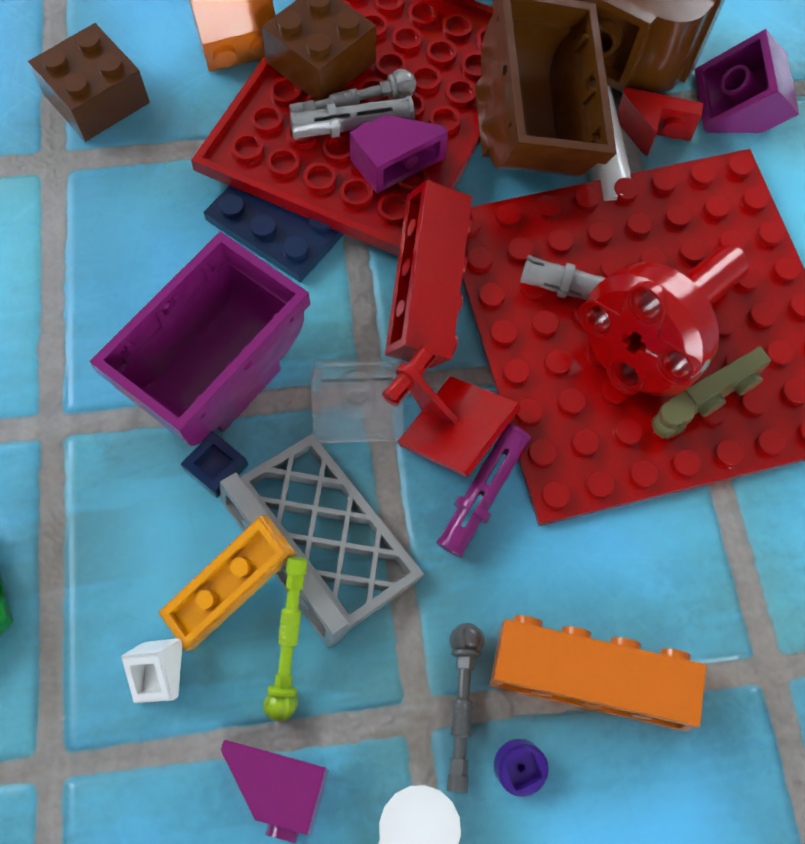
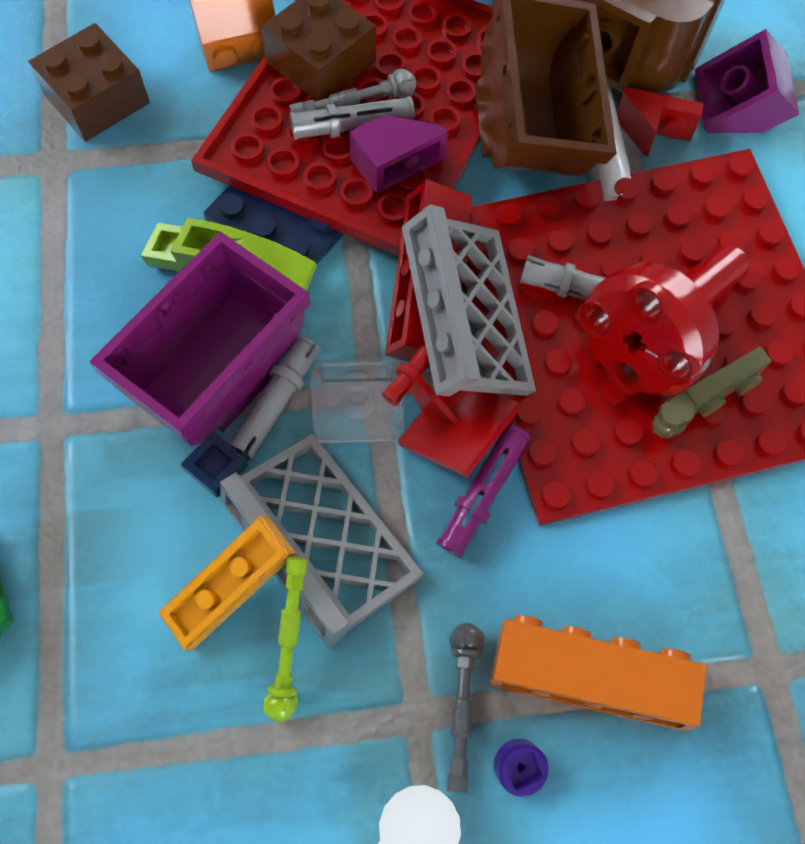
white slope [121,638,182,703] -> none
magenta slope [221,739,329,843] -> none
none -> lime slope [141,217,317,291]
none -> light grey pin [228,335,321,461]
none -> light grey fence [402,204,536,396]

